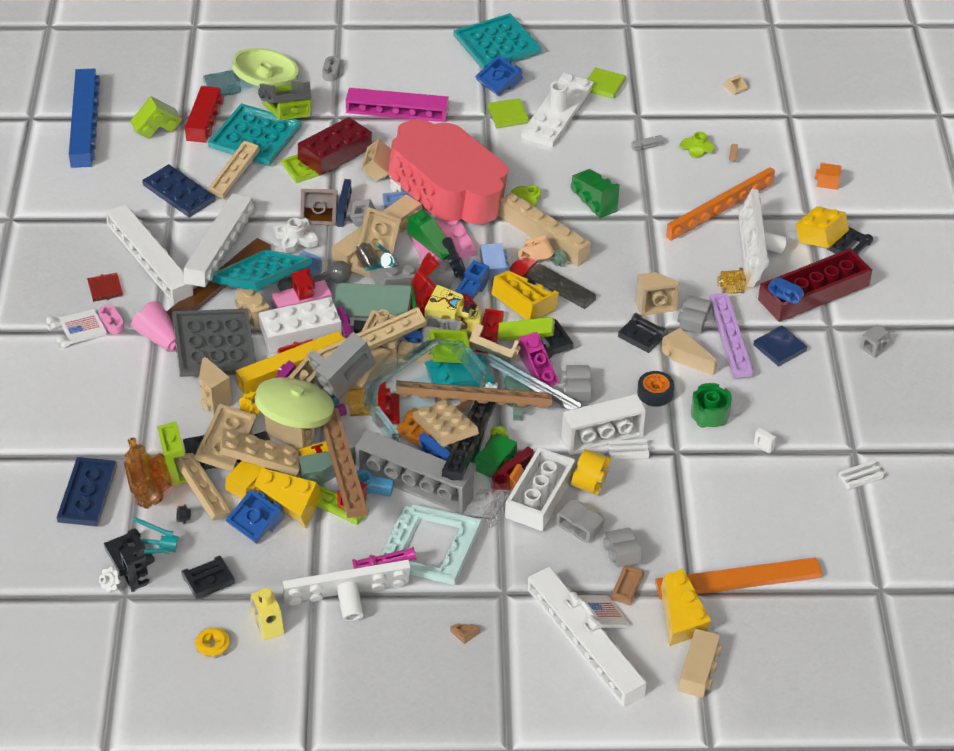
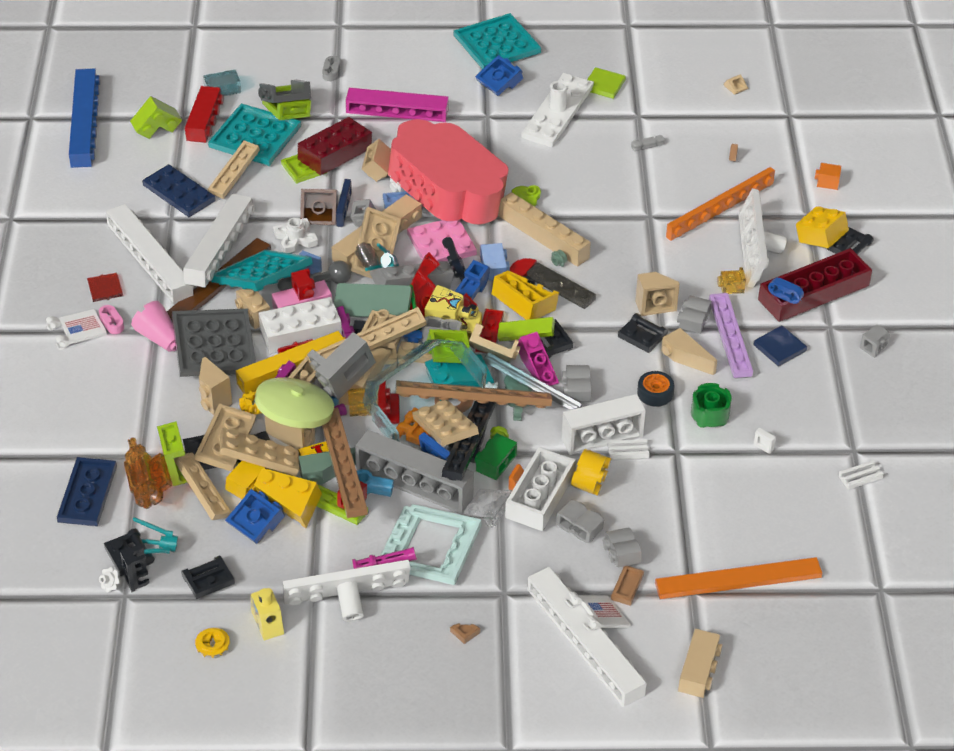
black plate [176,504,191,524] -> none
yellowish green dish [232,48,298,87] -> none
green slope [407,210,449,261] -> none
lime tile [487,98,529,128] -> none
dark red plate [491,446,534,498] -> none
light nougat piece [518,235,555,260] -> none
green wedge [571,169,620,218] -> none
yellow wedge [661,569,711,646] -> none
lime plate [680,132,714,158] -> none

